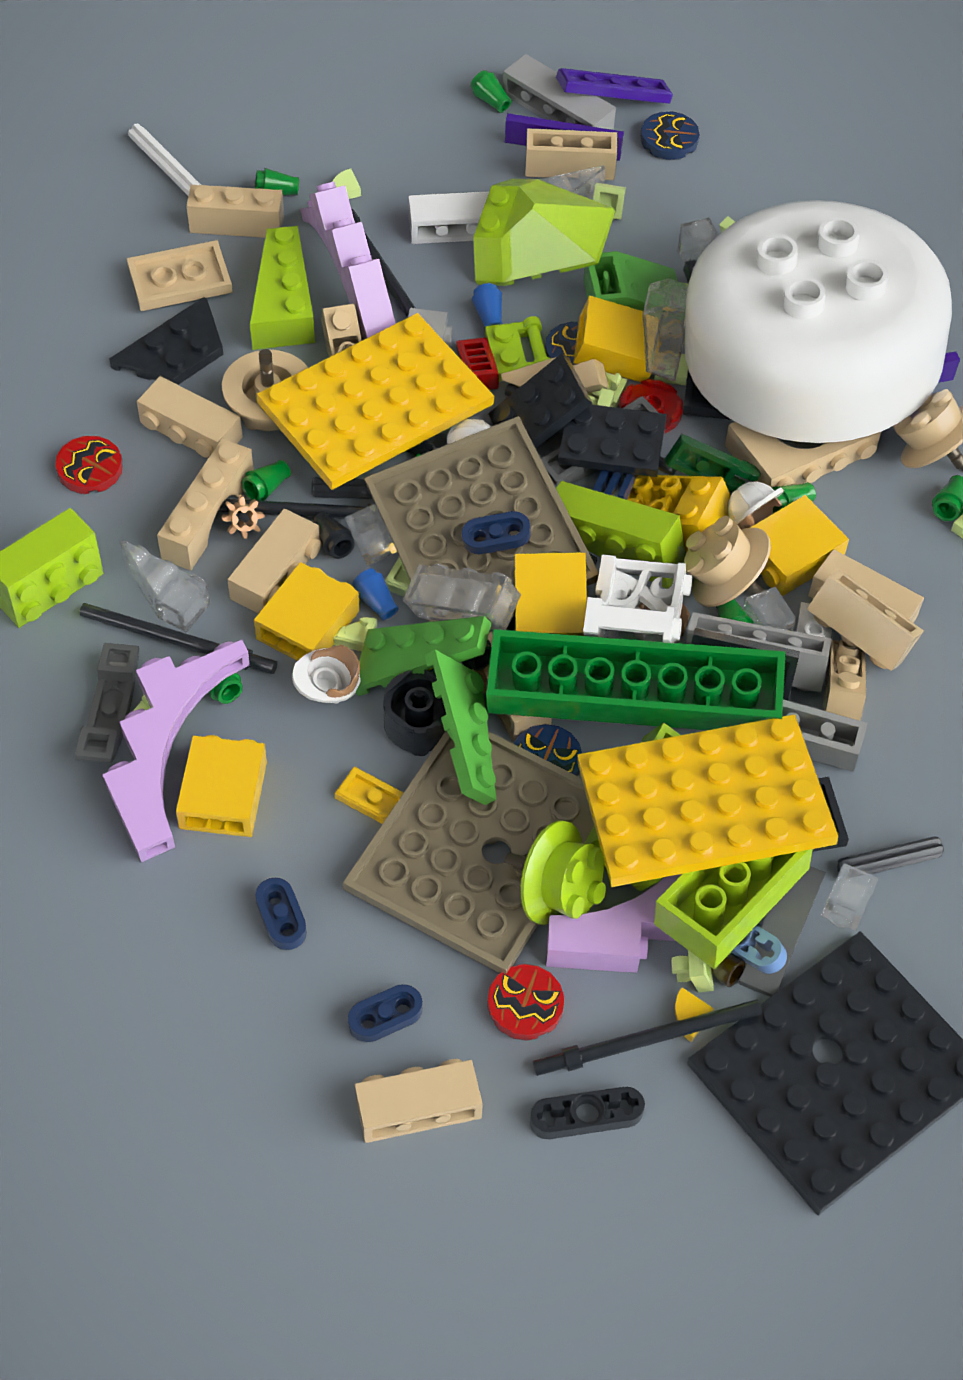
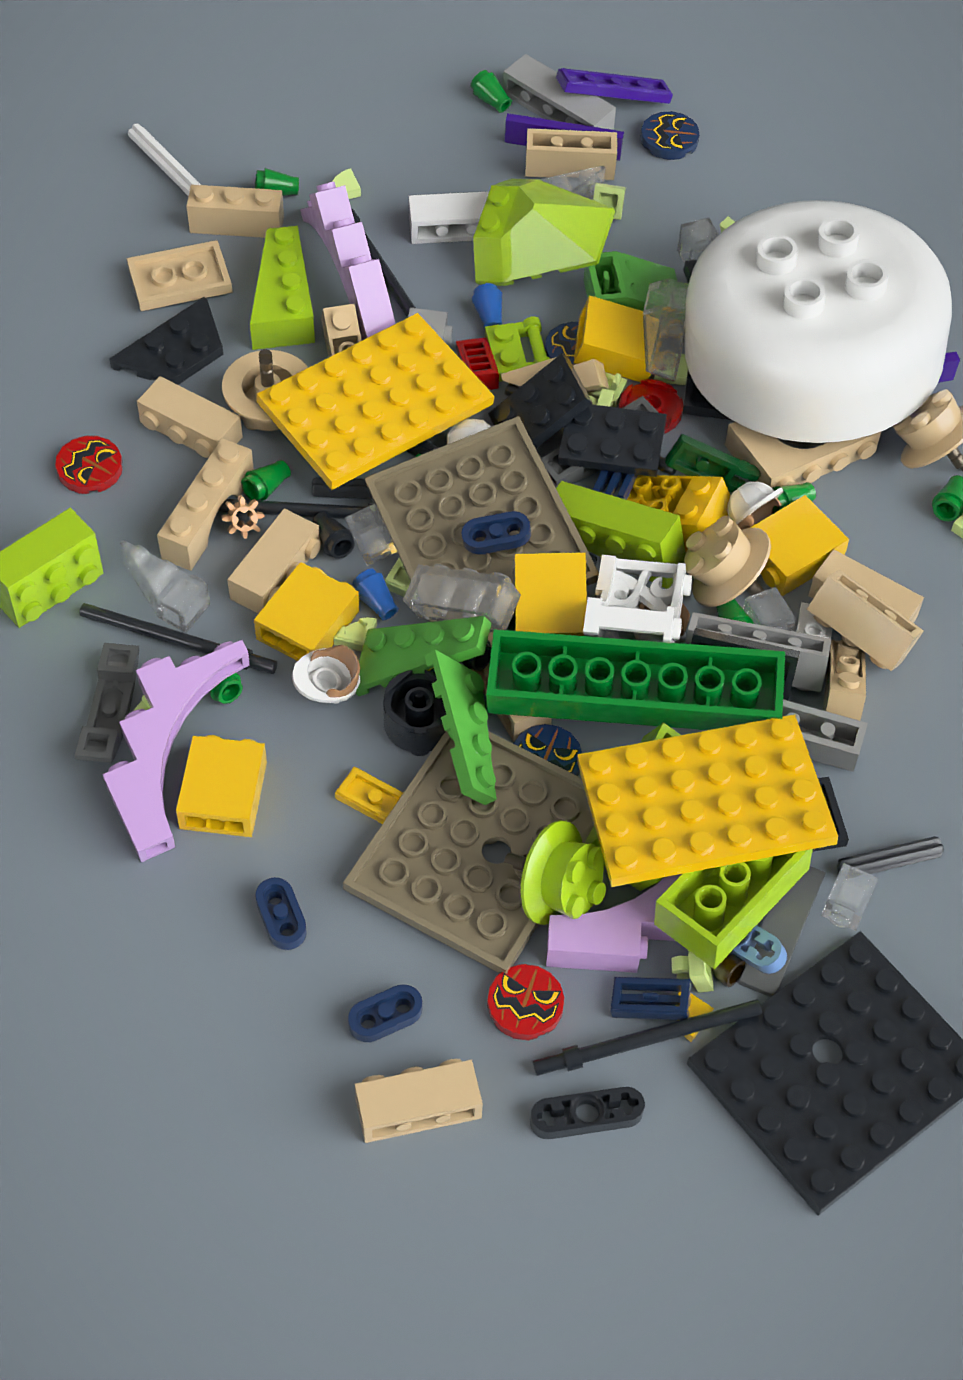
none -> dark blue tile [610,977,692,1020]

